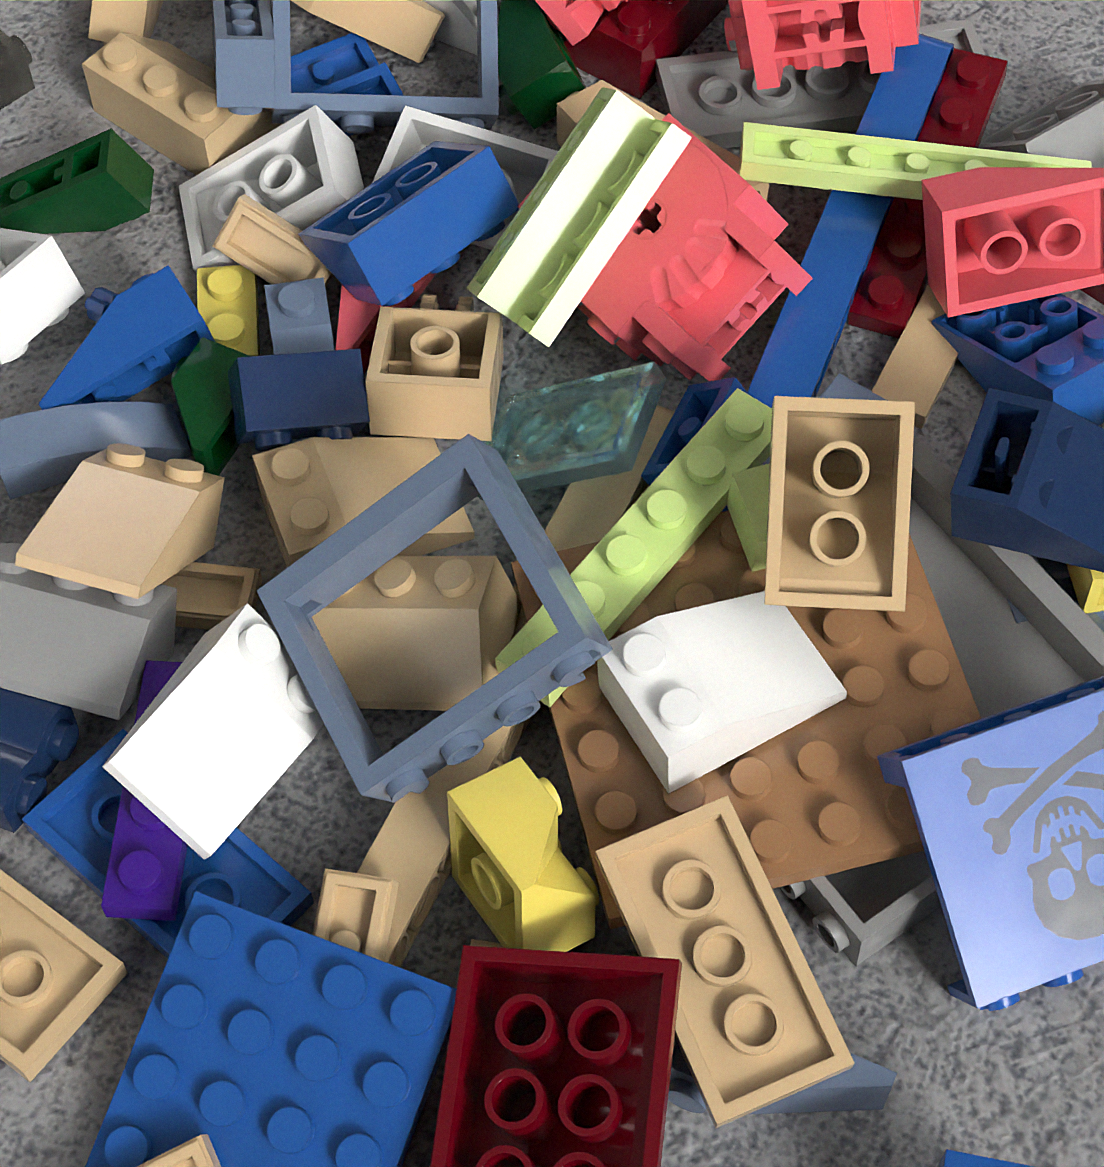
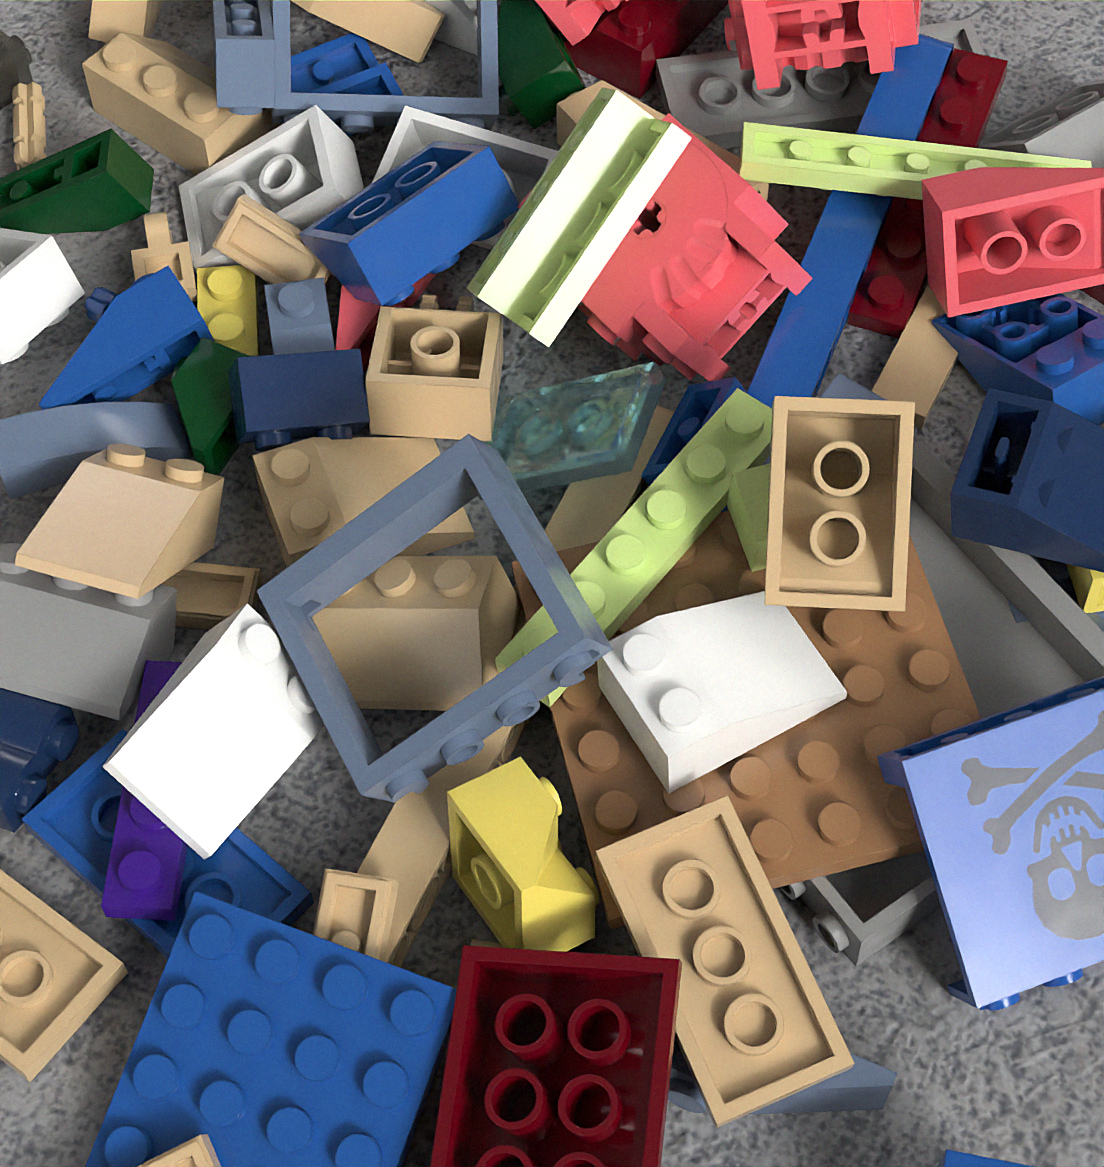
none -> tan axle [12,81,46,170]
none -> tan plate [131,212,197,302]

